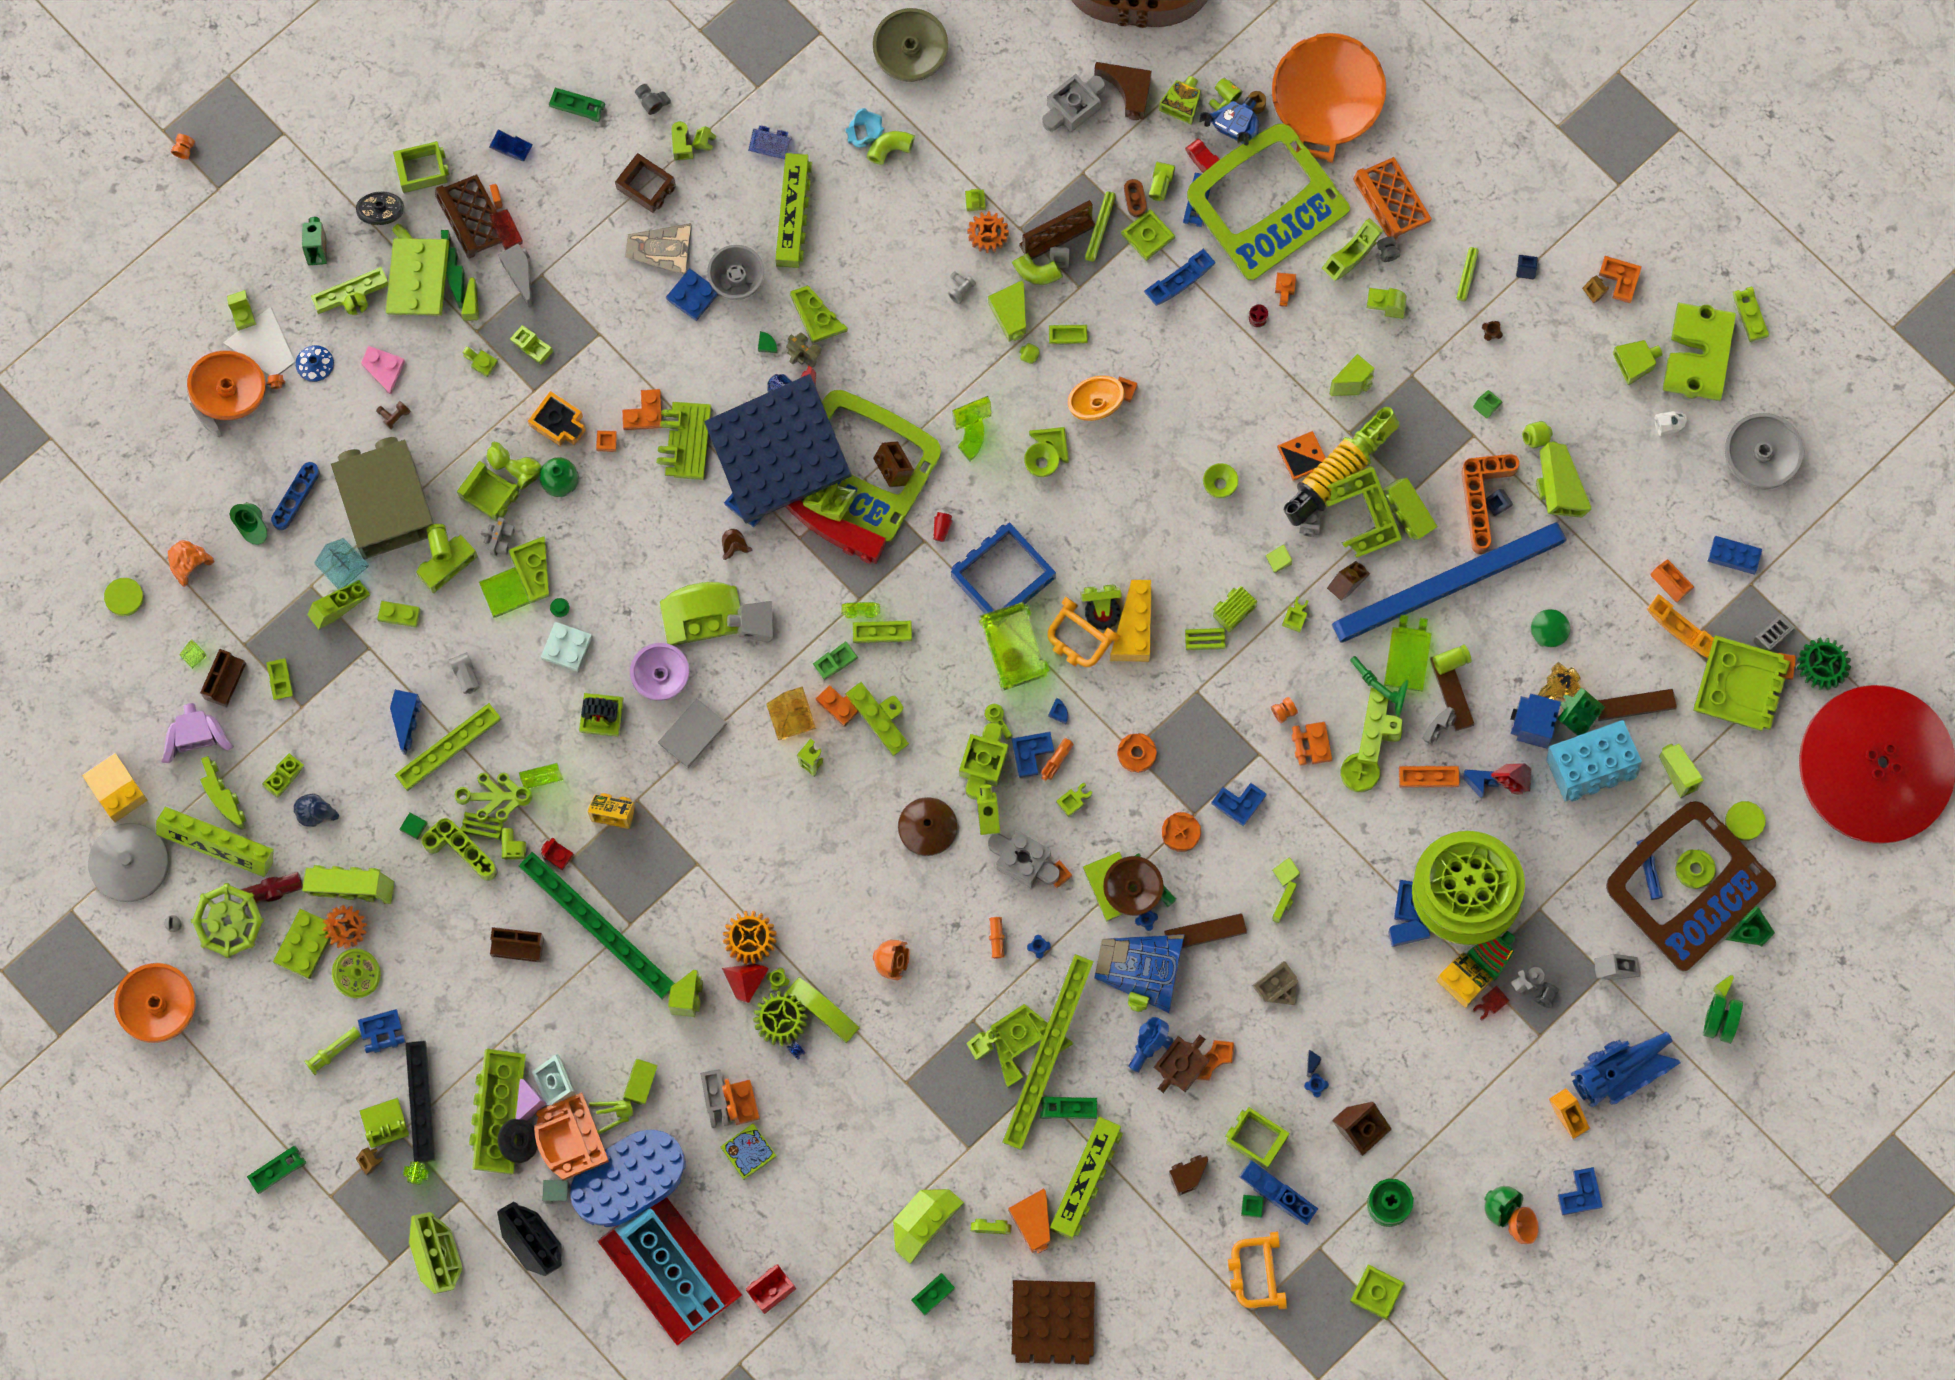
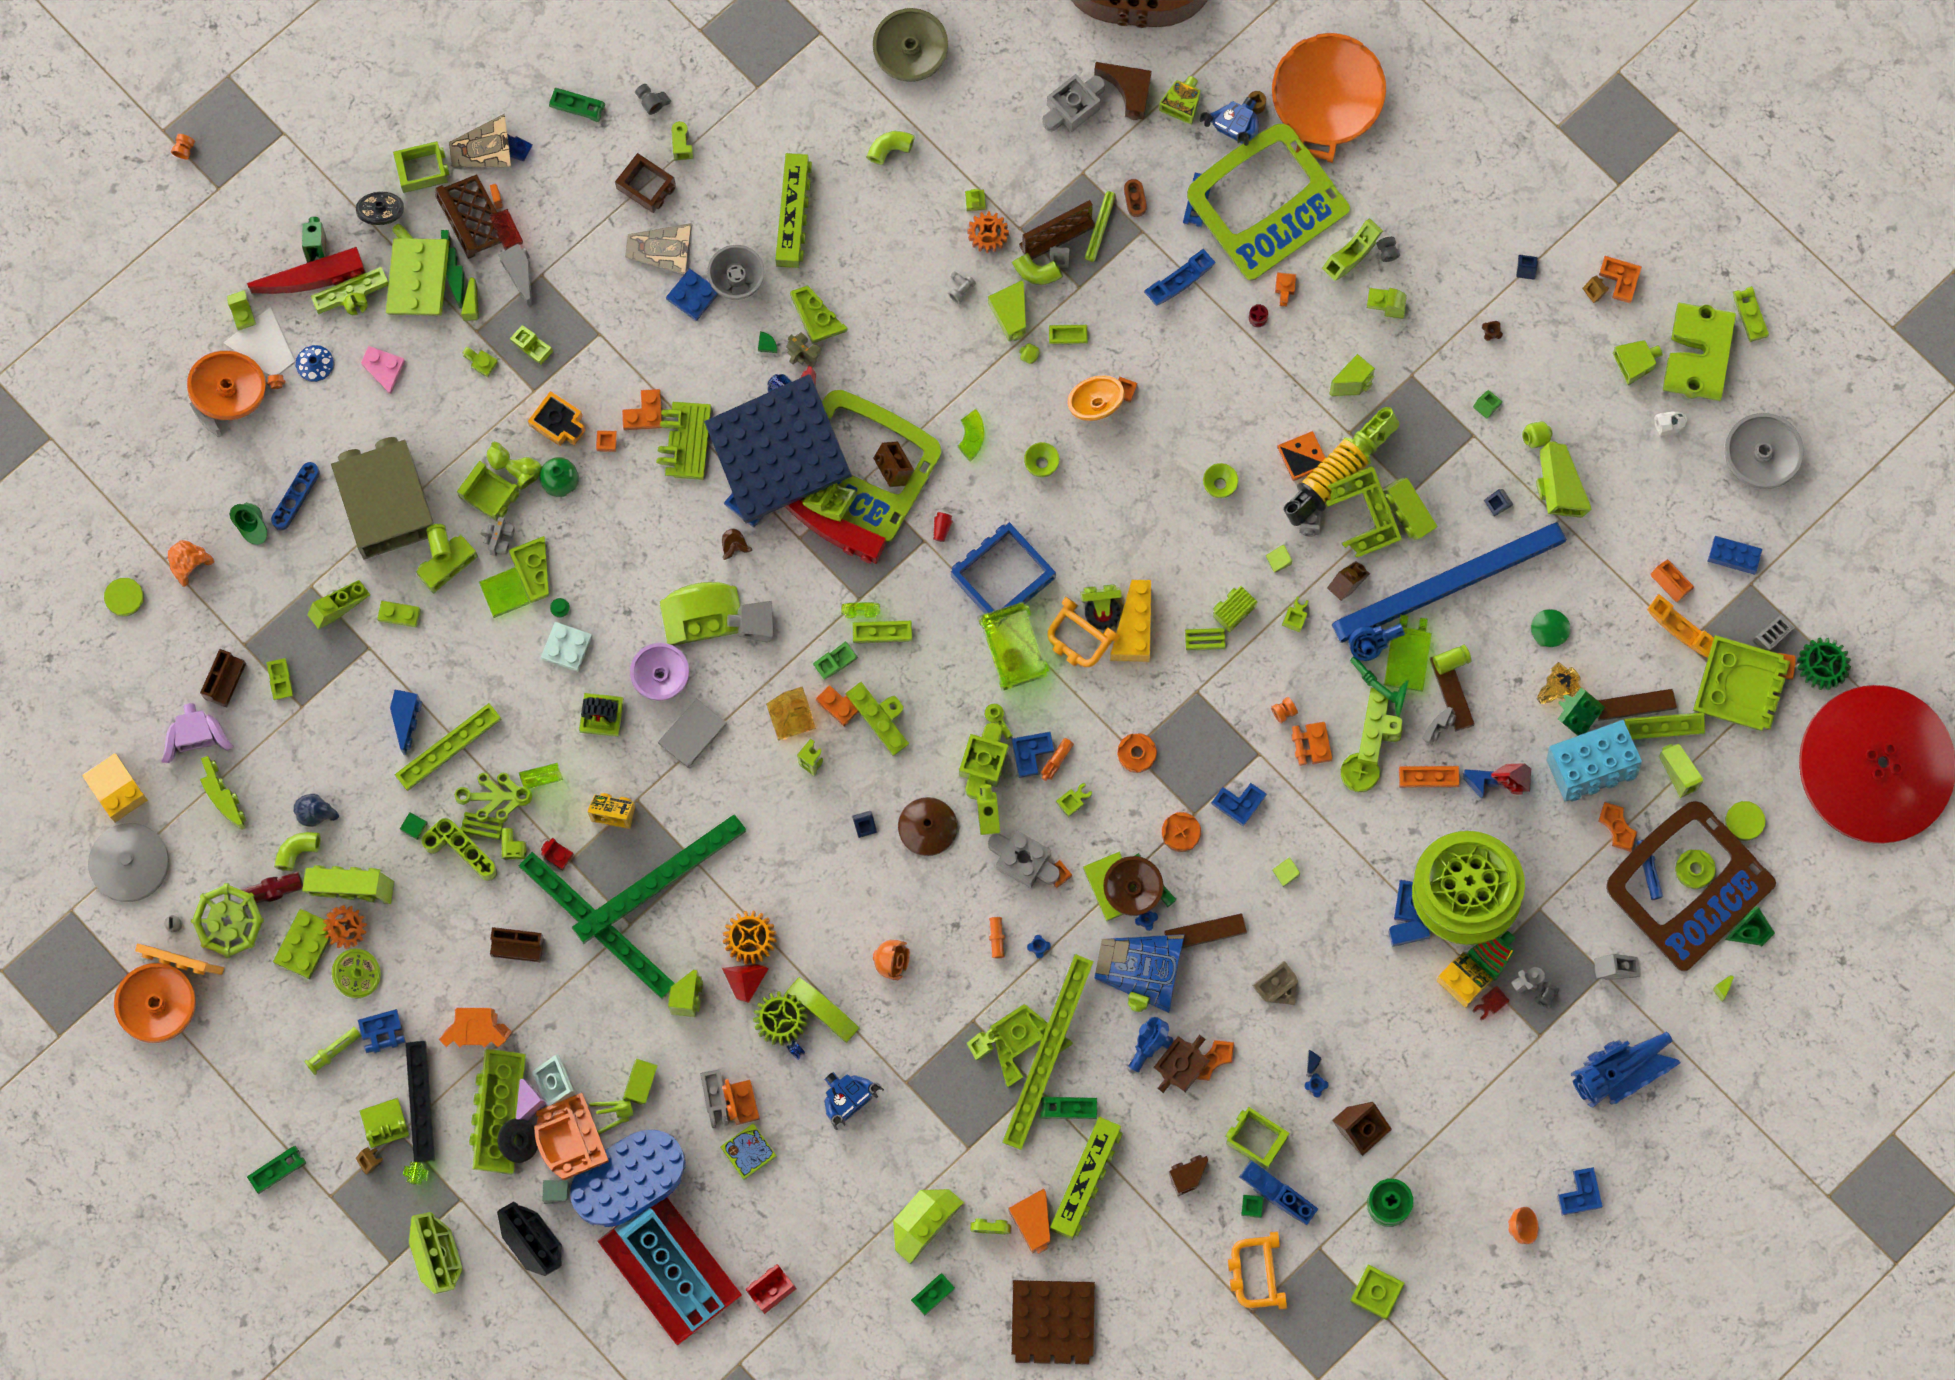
lime brick [156,806,274,877] -> none
clear neon green slope [179,639,207,669] -> none
lime slope [262,753,304,798] -> none
clear light blue slope [314,538,369,590] -> none
reddish brown piece [376,401,411,430] -> none
light grey piece [449,652,480,694] -> none
lime tile [692,126,716,151] -> none
clear blue bracket [748,125,792,160] -> none
lime plate [766,968,790,991] -> none
medium azure helmet [845,108,884,148] -> none
clear neon green tile [952,396,992,431] -> none
lime tile [1029,427,1069,463] -> none
blue tile [1048,698,1068,724] -> none
lime tile [1121,209,1175,261] -> none
lime piece [1149,161,1175,201] -> none
red leg [1185,139,1220,173] -> none
lime piece [1208,77,1243,111] -> none
lime plate [1272,881,1297,923] -> none
orange fence [1353,157,1432,240] -> none
lime axle [1456,247,1479,302] -> none
orange beam [1461,454,1519,554] -> none
green cylinder [1484,1186,1524,1228] -> none
blue piece [1510,693,1561,749] -> none
light orange slope [1549,1088,1590,1139] -> none
green wheel [1703,994,1743,1044] -> none
none -> light orange wing [135,943,224,975]
none -> red slope [247,247,366,294]
none -> lime cylinder [274,832,321,871]
none -> orange slope [439,1008,512,1048]
none -> sticker [449,113,511,168]
none -> green plate [572,814,746,945]
none -> blue torso [824,1072,884,1130]
none -> dark blue slope [852,811,877,838]
none -> blue pin [1349,623,1405,661]
none -> orange tile [1598,802,1637,852]
none -> lime plate [1624,712,1705,739]

